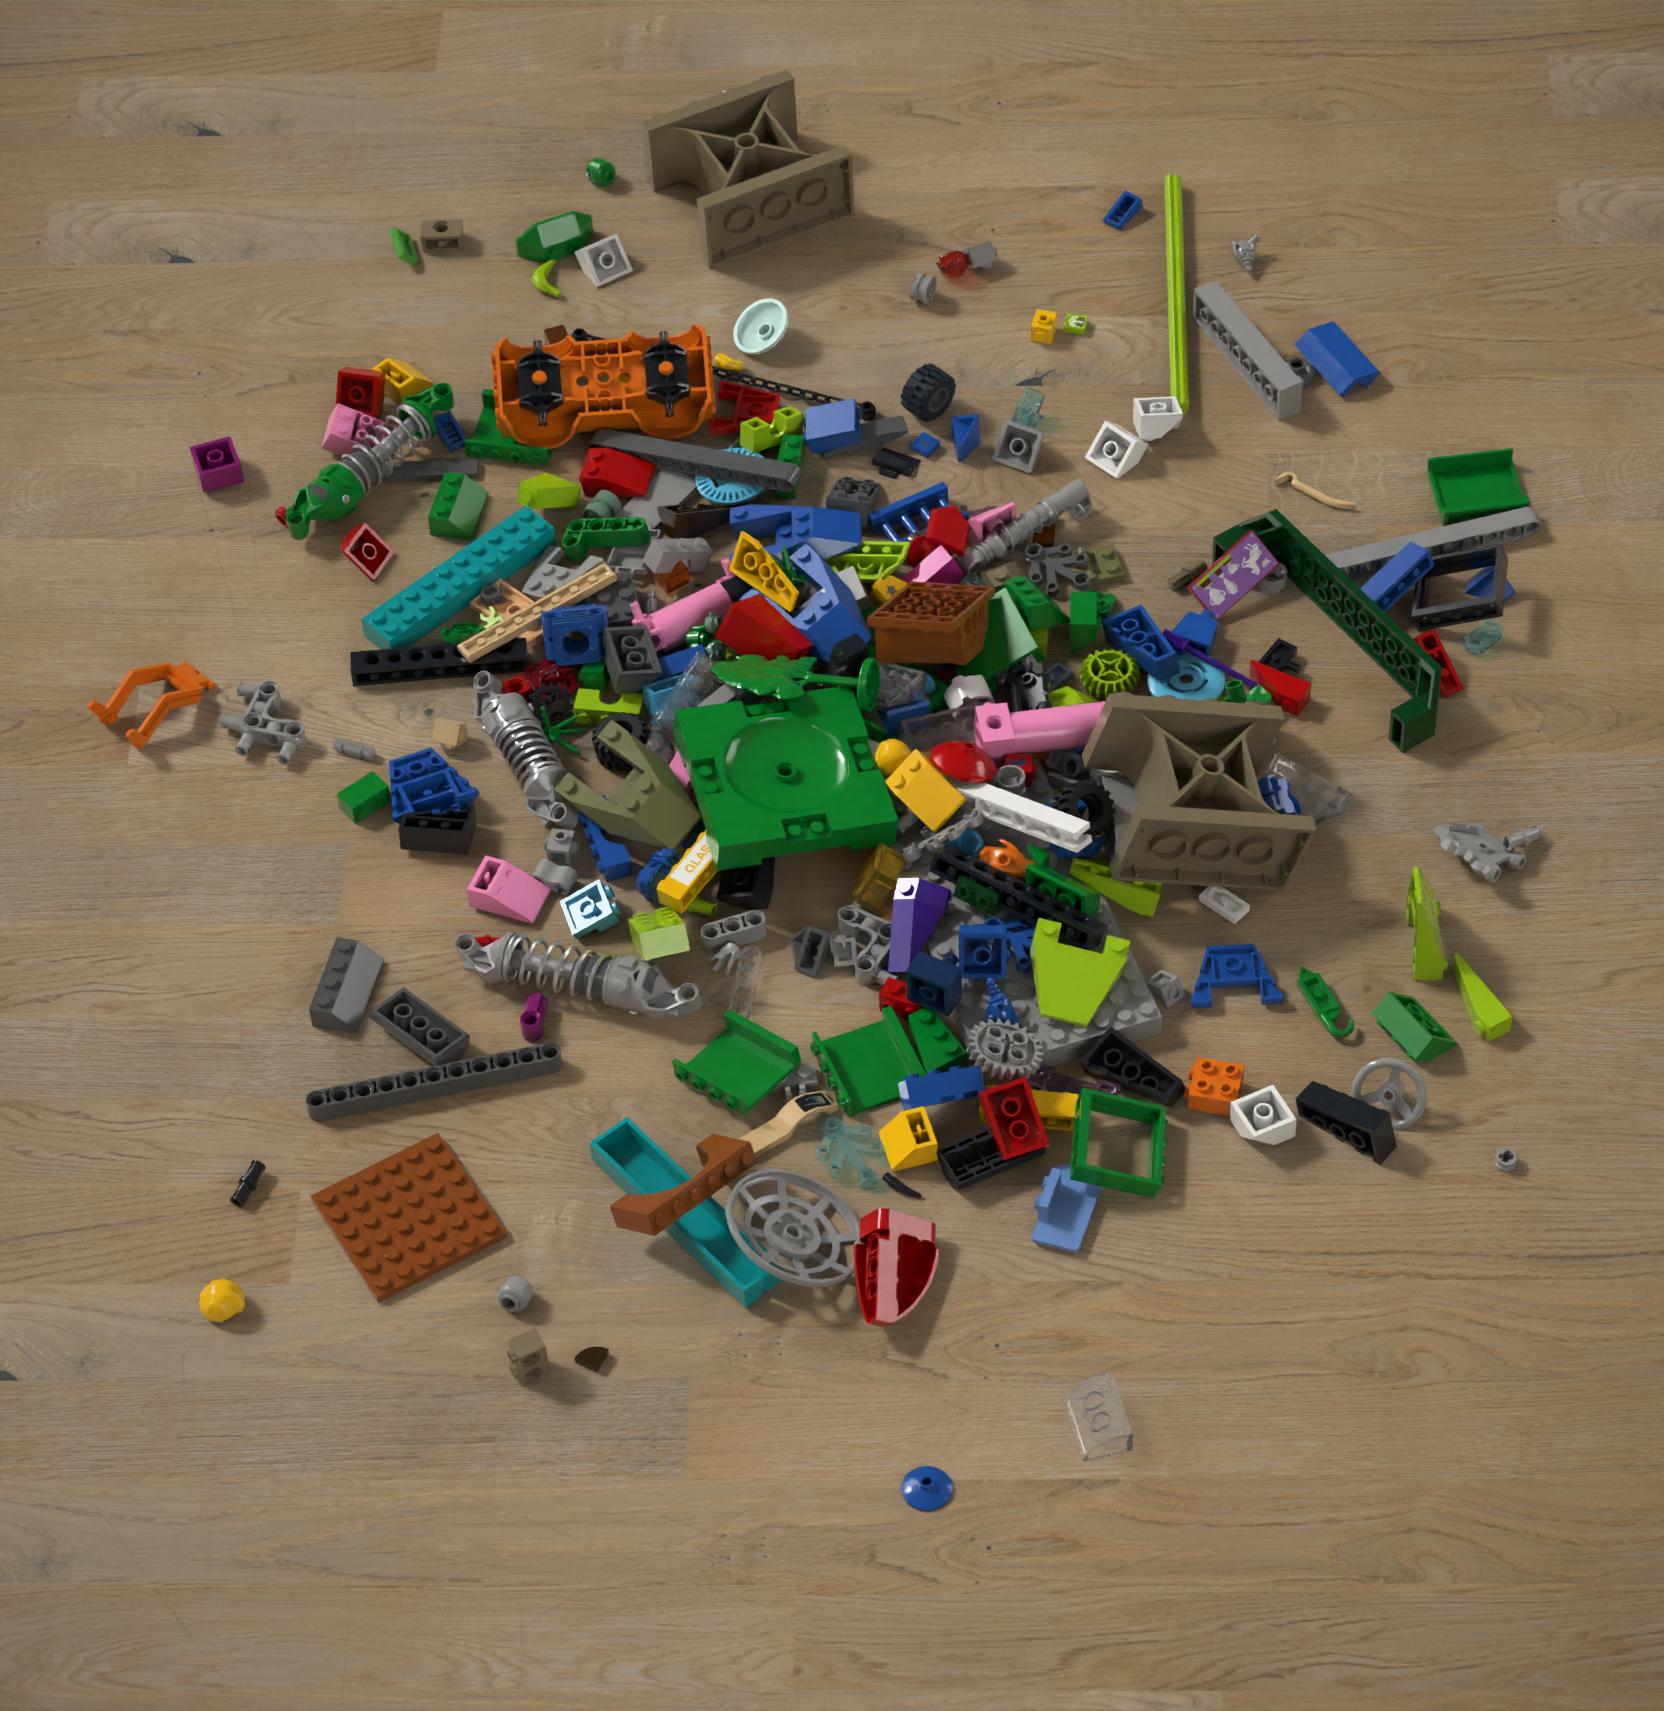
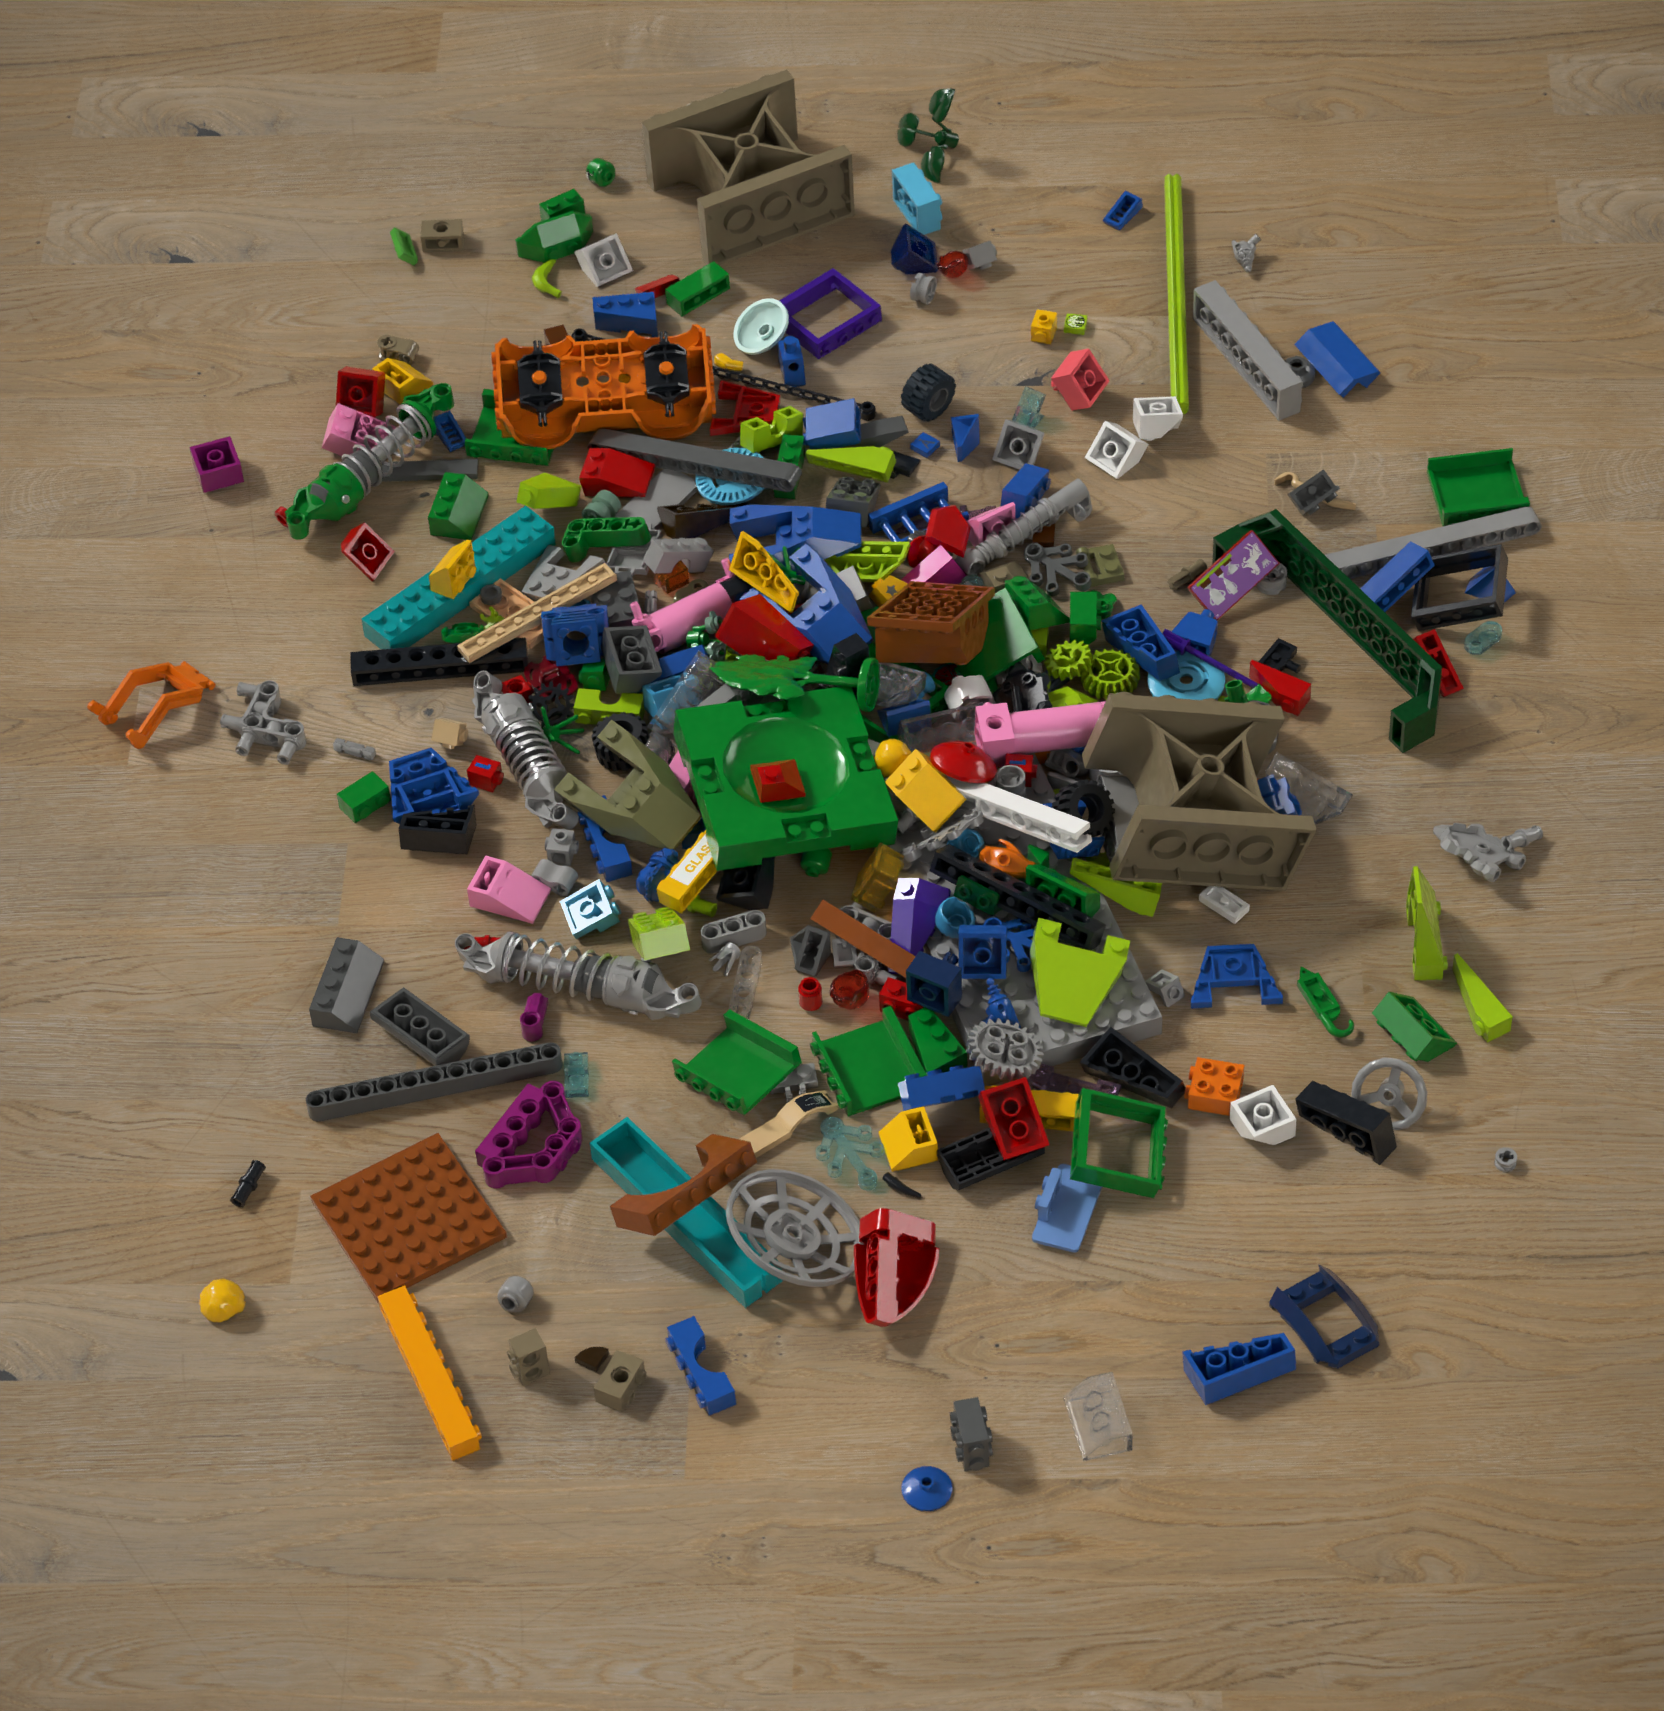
none -> light orange brick [377,1286,482,1461]
none -> dark tan piece [378,335,419,366]
none -> yellow slope [429,540,476,599]
none -> red brick [467,755,504,793]
none -> magenta brick [475,1081,583,1189]
none -> green brick [539,188,585,221]
none -> clear light blue slope [564,1052,589,1098]
none -> blue wedge [592,292,658,337]
none -> dark tan brick [594,1350,647,1412]
none -> red slope [635,274,680,298]
none -> green brick [665,261,730,317]
none -> blue arch [665,1316,736,1416]
none -> red slope [750,759,806,803]
none -> blue torso [778,336,806,389]
none -> dark purple window [779,268,882,360]
none -> red brick [798,977,823,1011]
none -> green head [800,849,832,877]
none -> lime slope [805,446,896,483]
none -> dark orange tile [810,900,916,978]
none -> clear red hair [829,969,870,1010]
none -> clear blue slope [891,223,938,275]
none -> medium azure brick [892,162,943,237]
none -> dark green plant [897,88,959,183]
none -> dark azure hair [935,897,976,939]
none -> dark grey brick [950,1397,993,1471]
none -> blue wedge [1000,463,1051,520]
none -> lime gear [1044,640,1093,681]
none -> coral brick [1051,348,1110,411]
none -> blue wedge [1182,1333,1296,1405]
none -> dark blue wedge [1269,1264,1379,1369]
none -> dark grey bracket [1288,469,1340,516]

